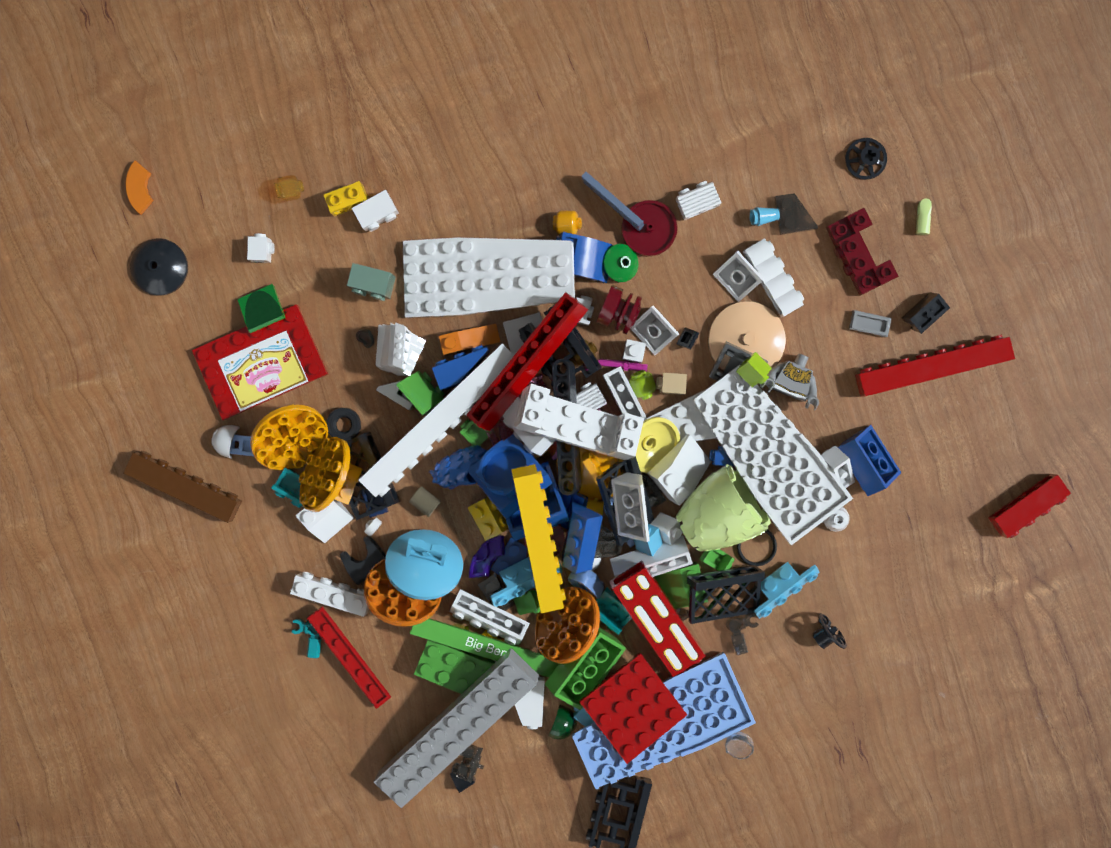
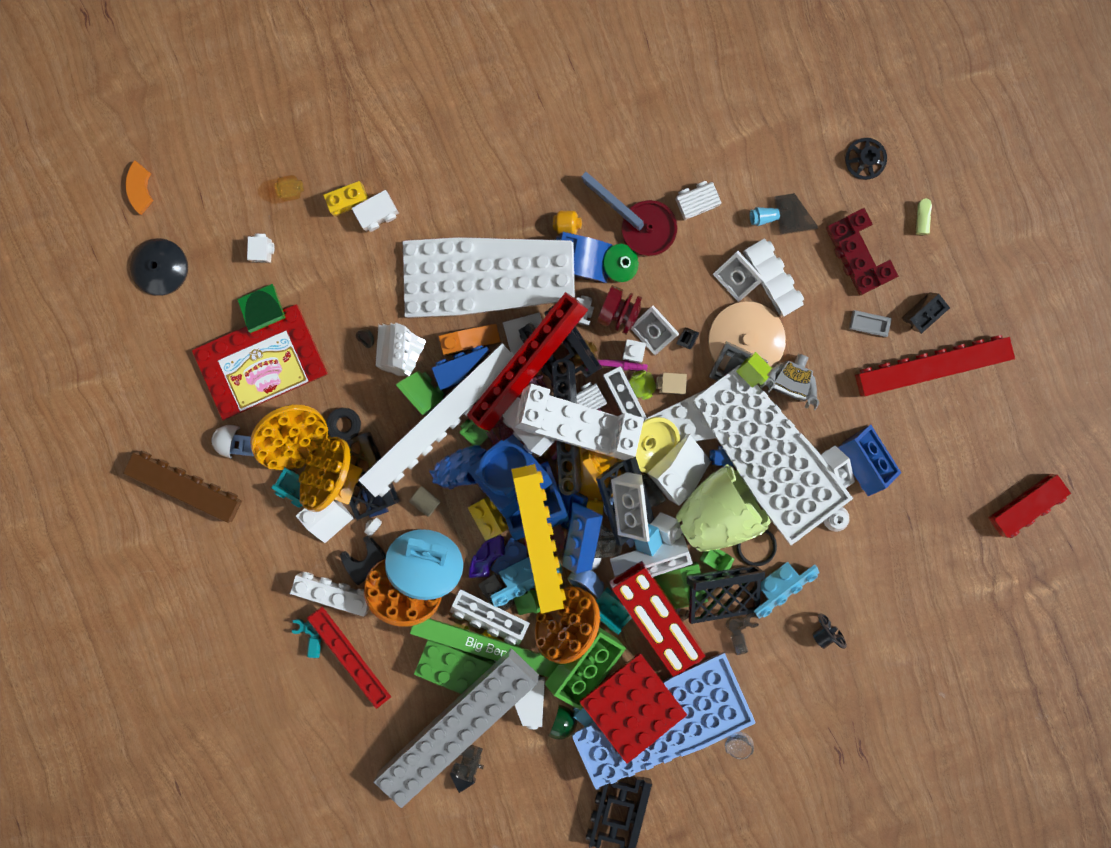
sand green brick [347,263,396,301] -> none
white slope [376,381,414,410] -> none

